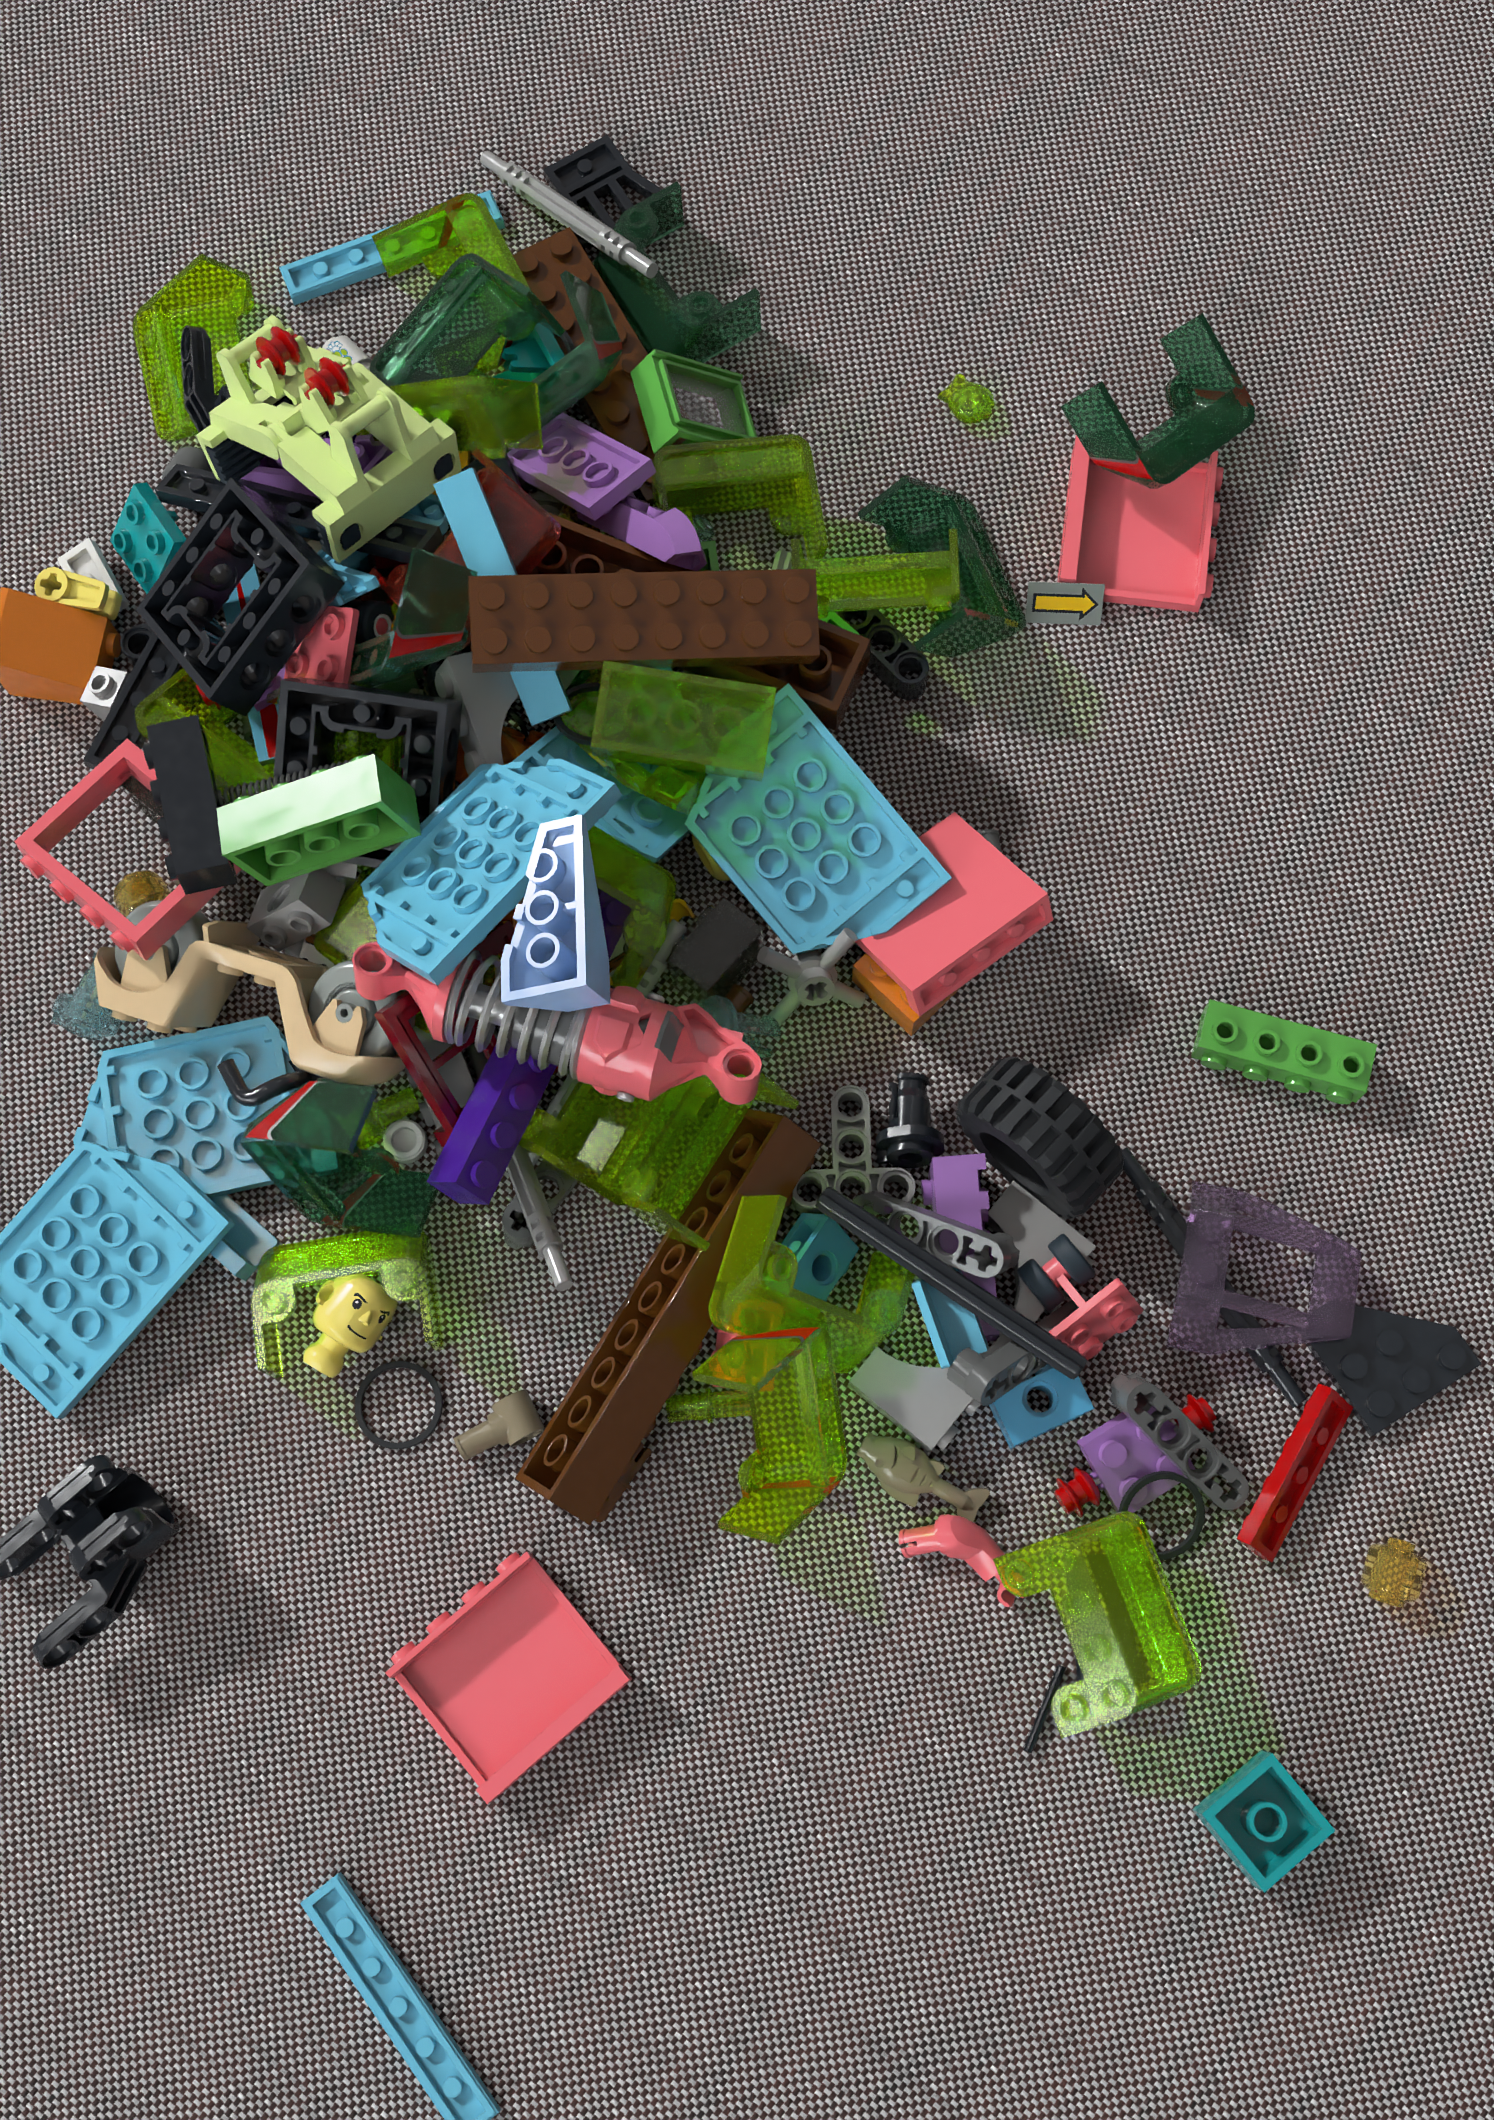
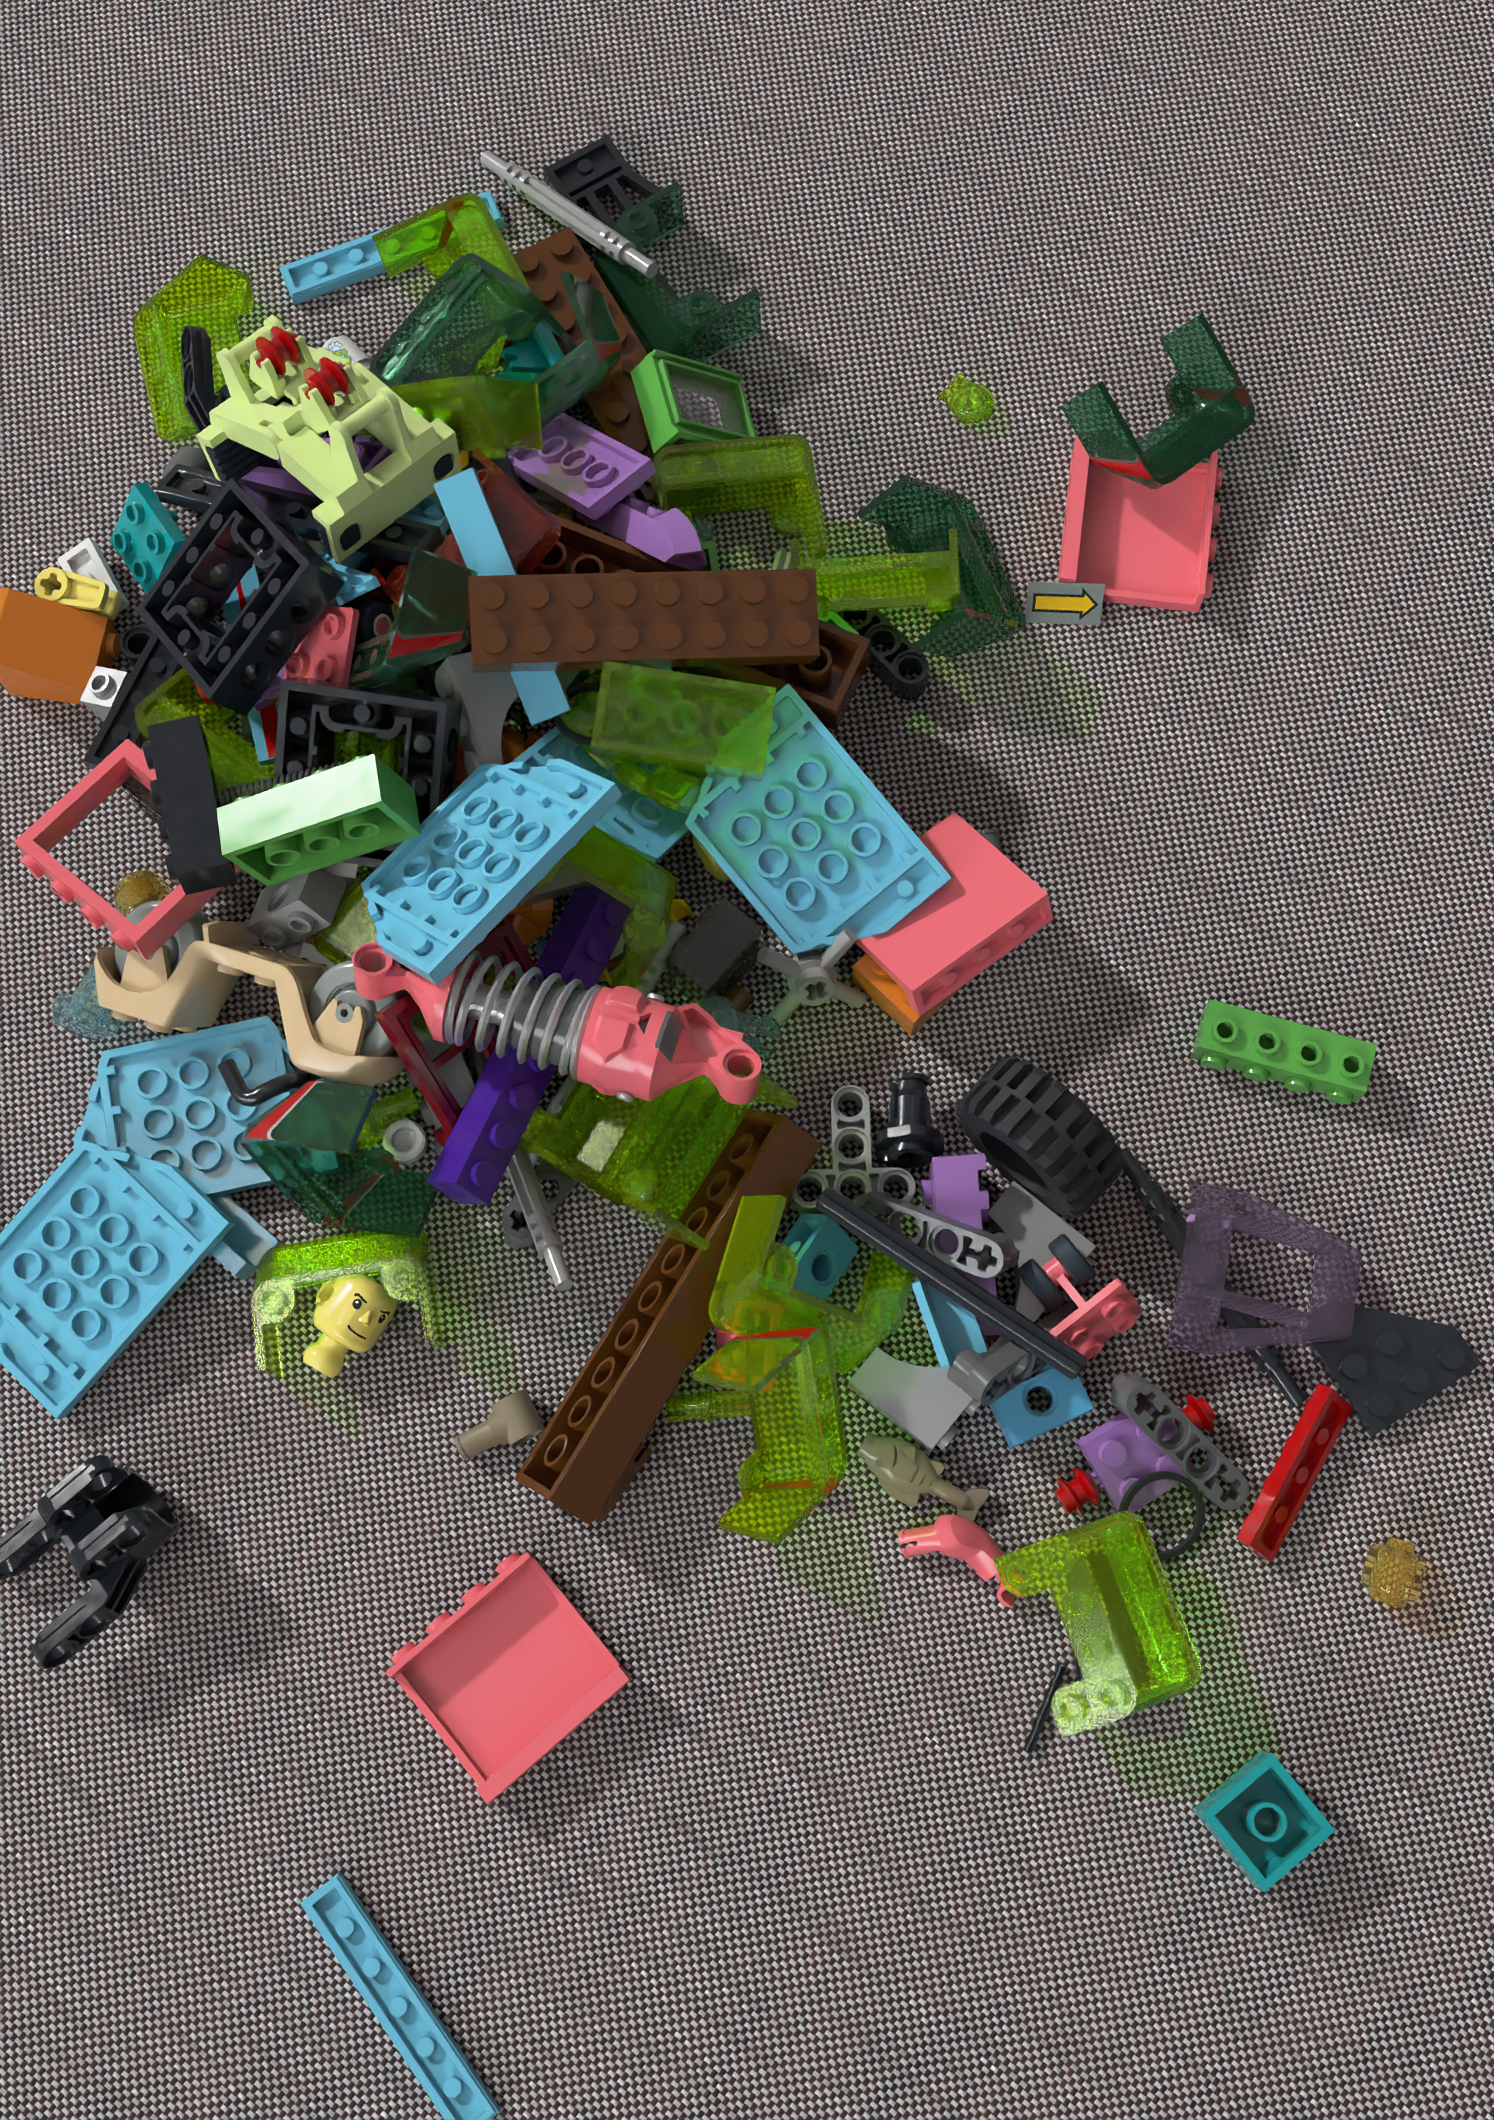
black piece [355,1361,443,1450] -> none
light blue wedge [501,814,610,1012] -> none

